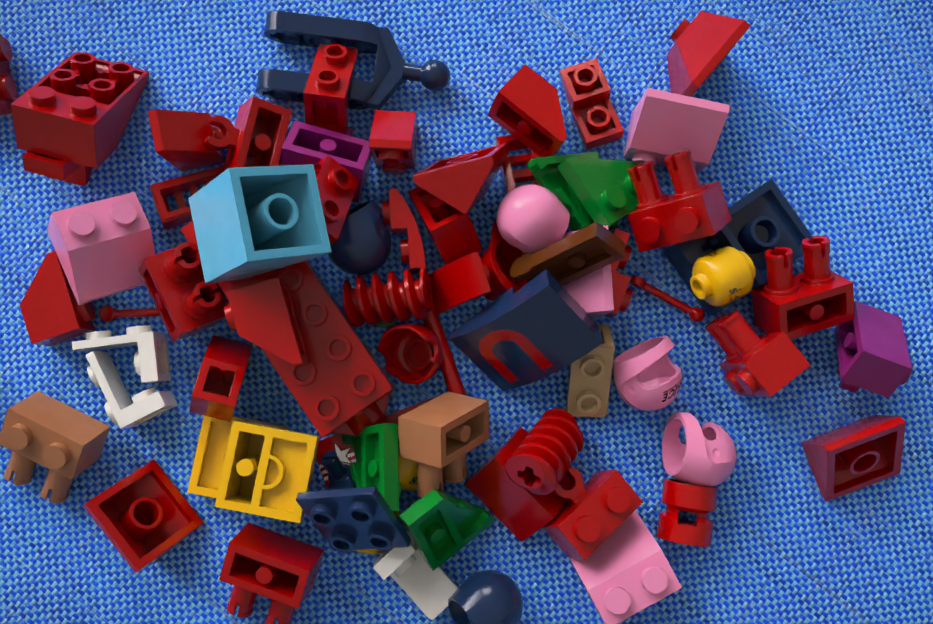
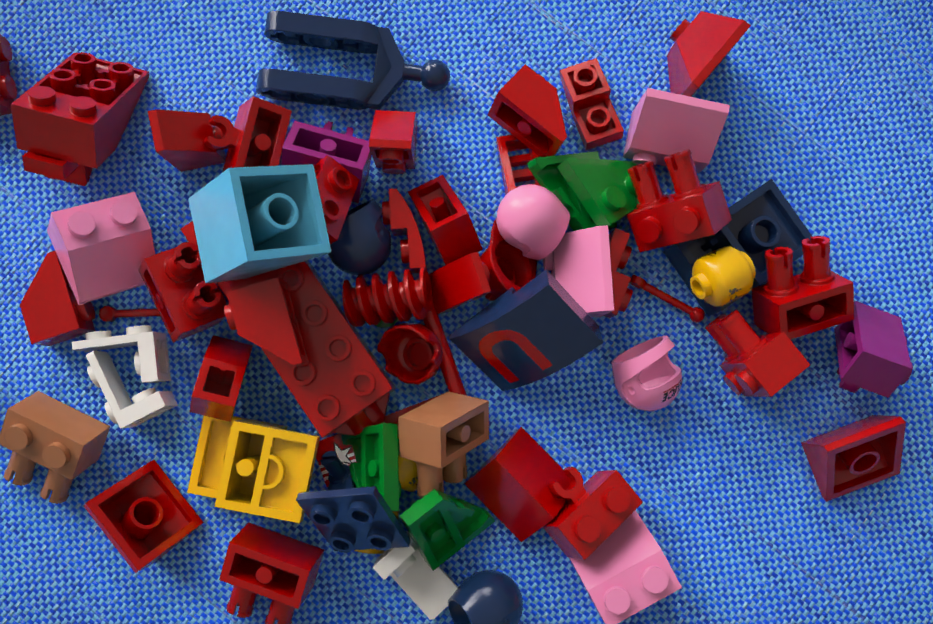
red slope [149,165,224,229] -> none
red bracket [303,44,358,134] -> none
red slope [413,142,511,215] -> none
red piece [505,408,584,495] -> none
reddish brown hinge [509,222,625,286] -> none
tan bracket [566,324,615,418] -> none
red wheel [656,478,718,547] -> none
bright pink helmet [662,412,737,487] -> none

